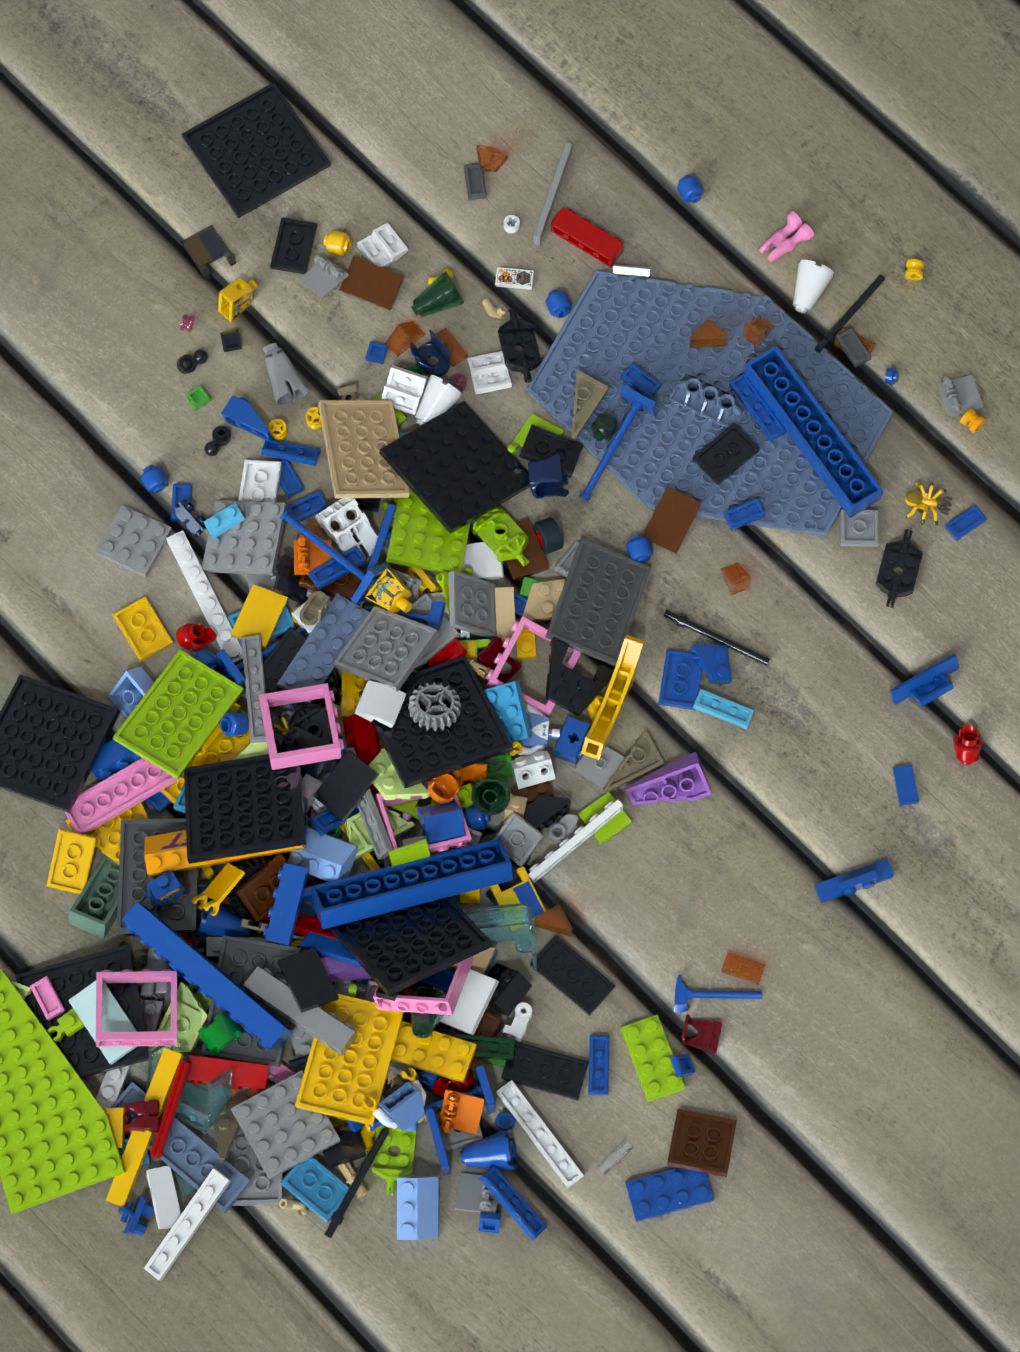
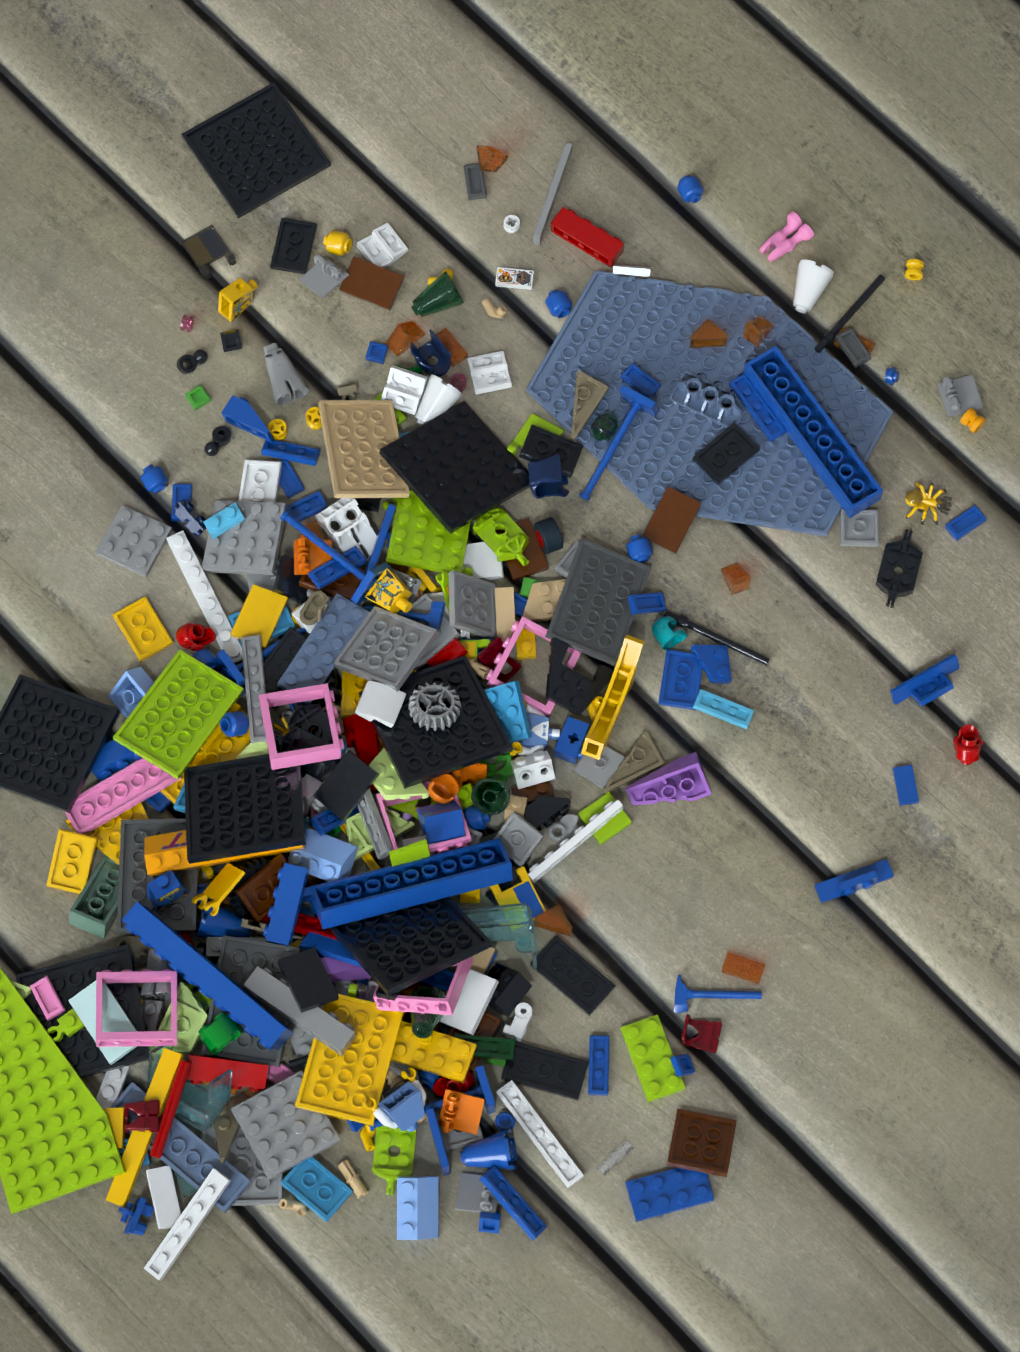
black tile [322,1122,366,1169] -> none
black bar [324,1128,389,1239] -> none
black plate [498,308,543,383] -> none
blue plate [723,498,766,531] -> none
none -> blue tile [628,592,667,615]
none -> teal helmet [652,616,688,650]

